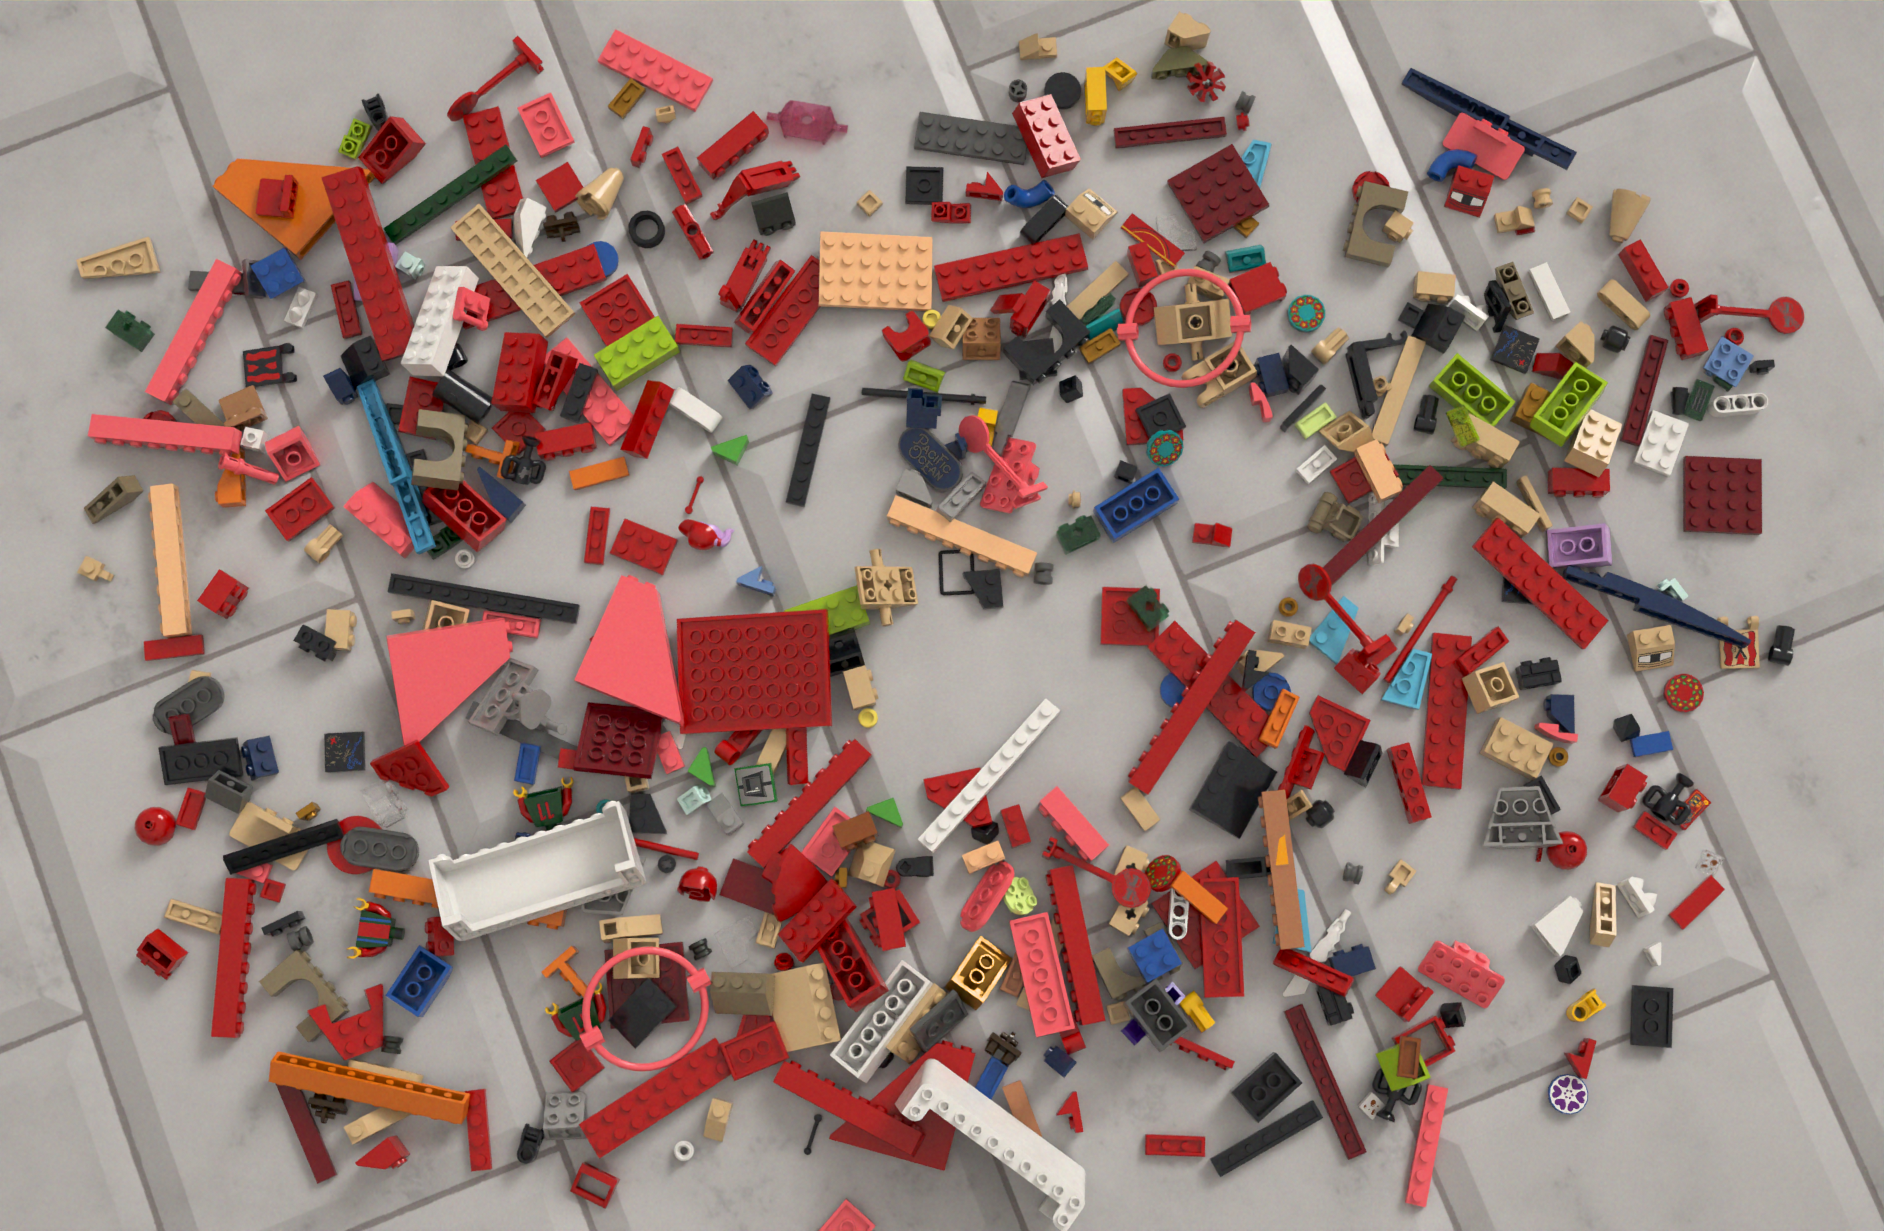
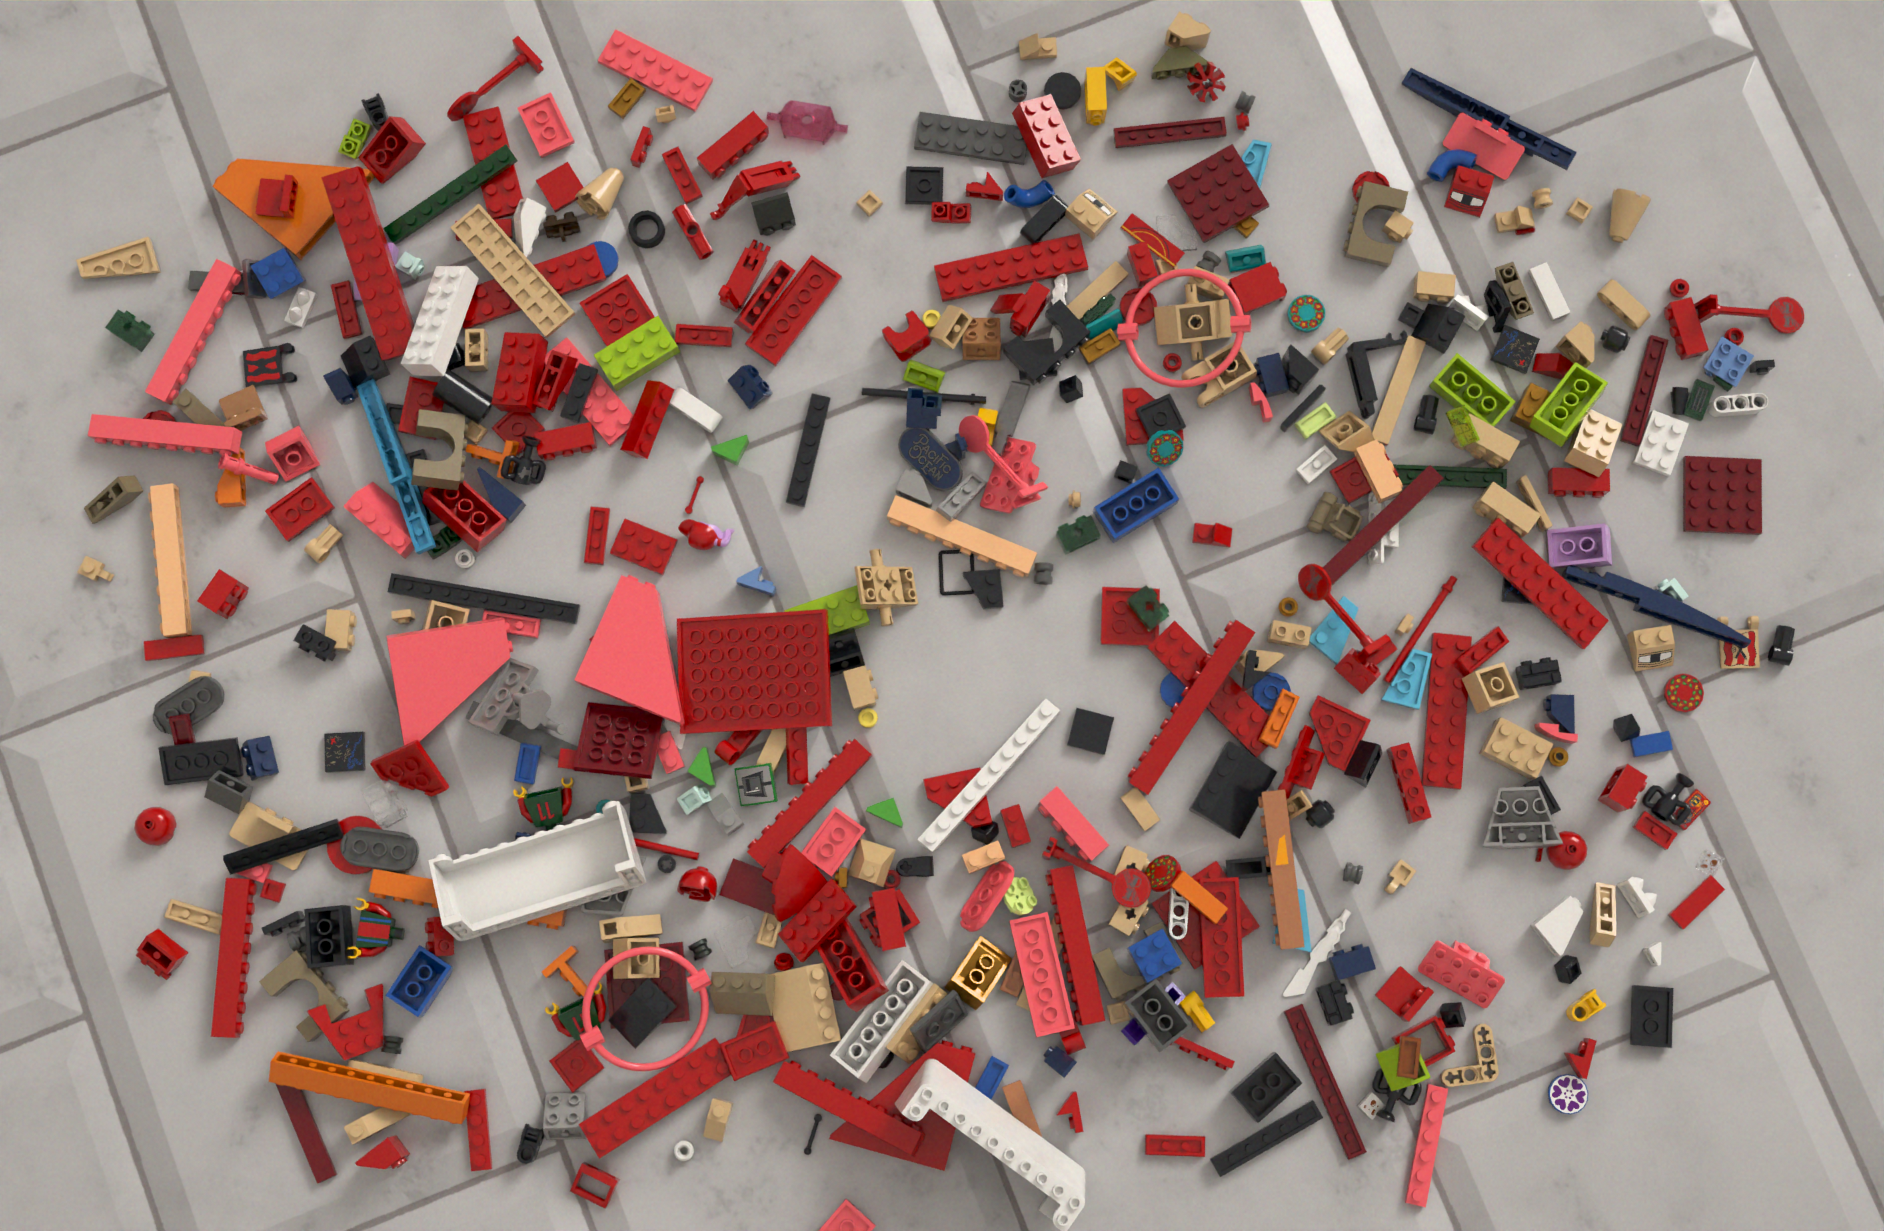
red tile [175,788,206,830] -> none
white brick [240,427,270,454] -> none
pearl gold plate [296,802,321,821] -> none
dark brown hips [308,1093,348,1124] -> none
coral plate [453,287,490,331] -> none
orange tile [569,457,630,490] -> none
light nougat plate [818,231,932,311] -> none
dark orange brick [832,811,879,852] -> none
dark brown hips [984,1031,1022,1067] -> none
red plate [1273,949,1354,997] -> none
tan plate [1373,376,1392,397] -> none
red brick [1618,239,1669,302] -> none
none -> black slope [304,905,354,968]
none -> tan brick [465,329,488,372]
none -> black tile [1067,708,1114,755]
none -> tan beam [1440,1024,1499,1087]

